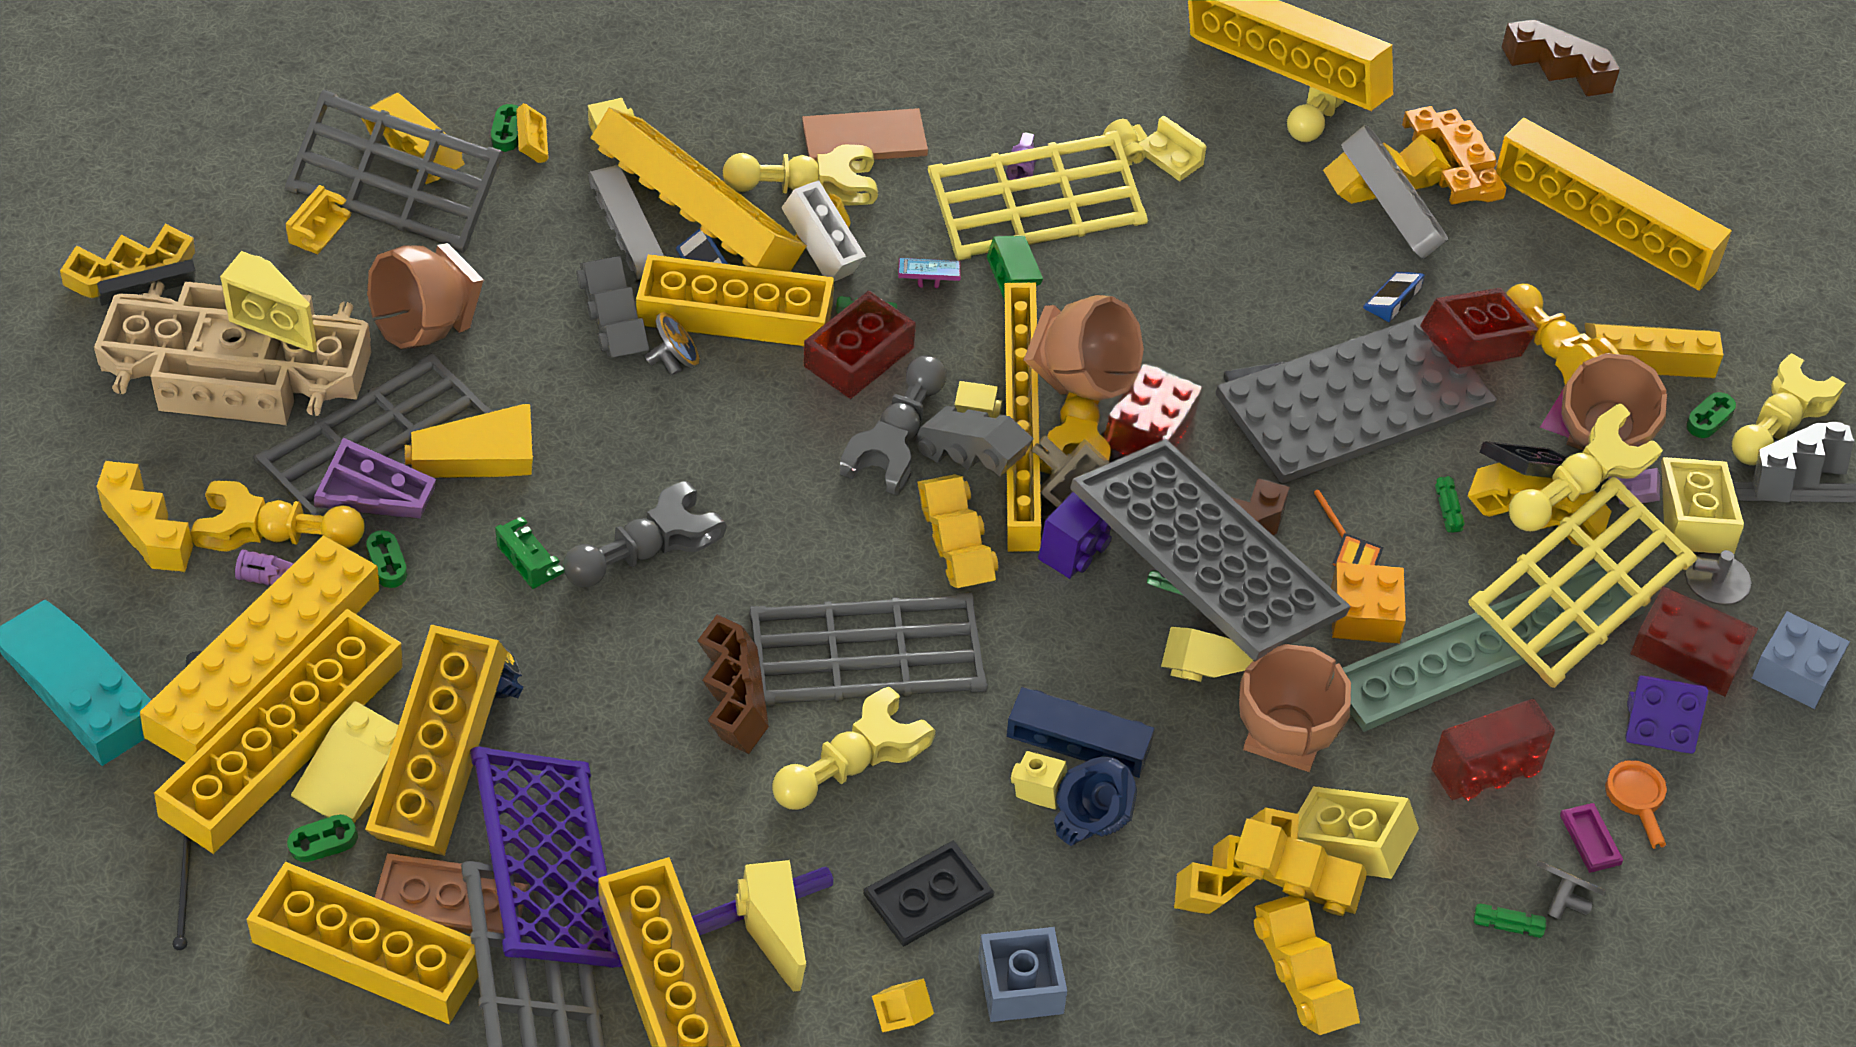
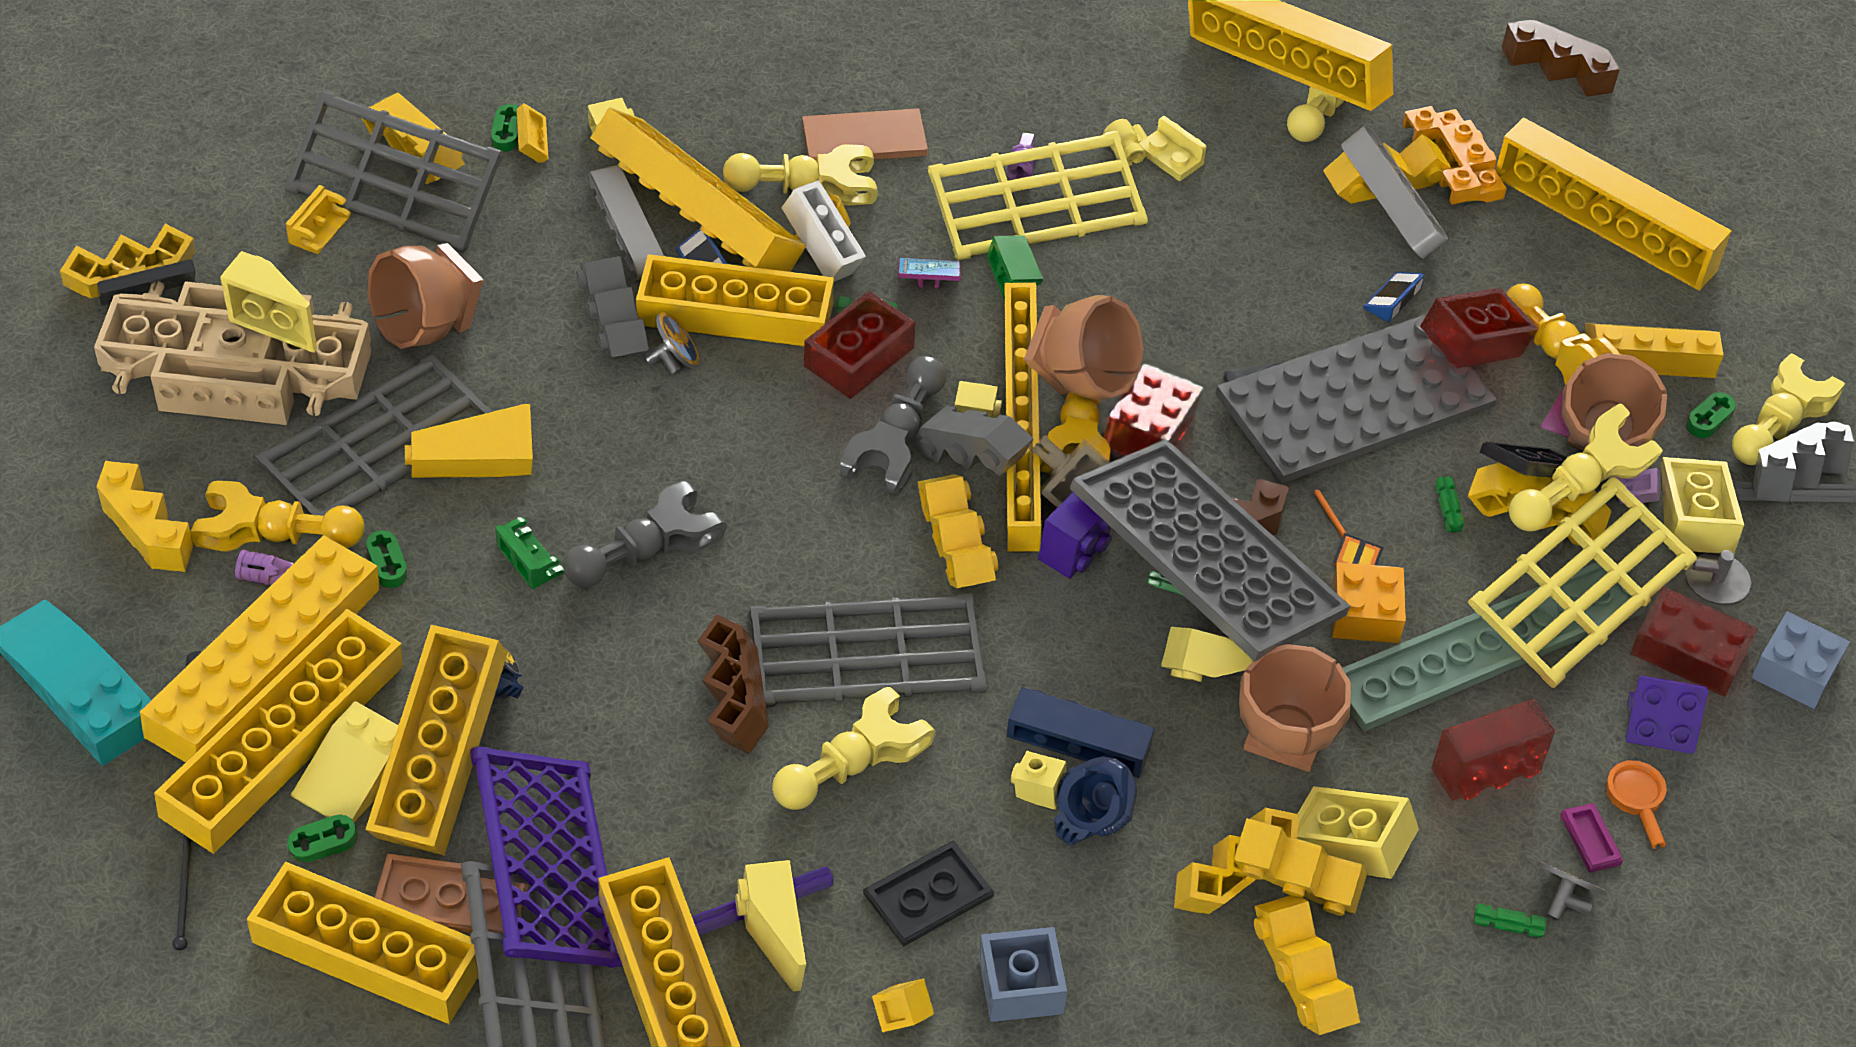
medium lavender wedge [314,438,436,518] -> none

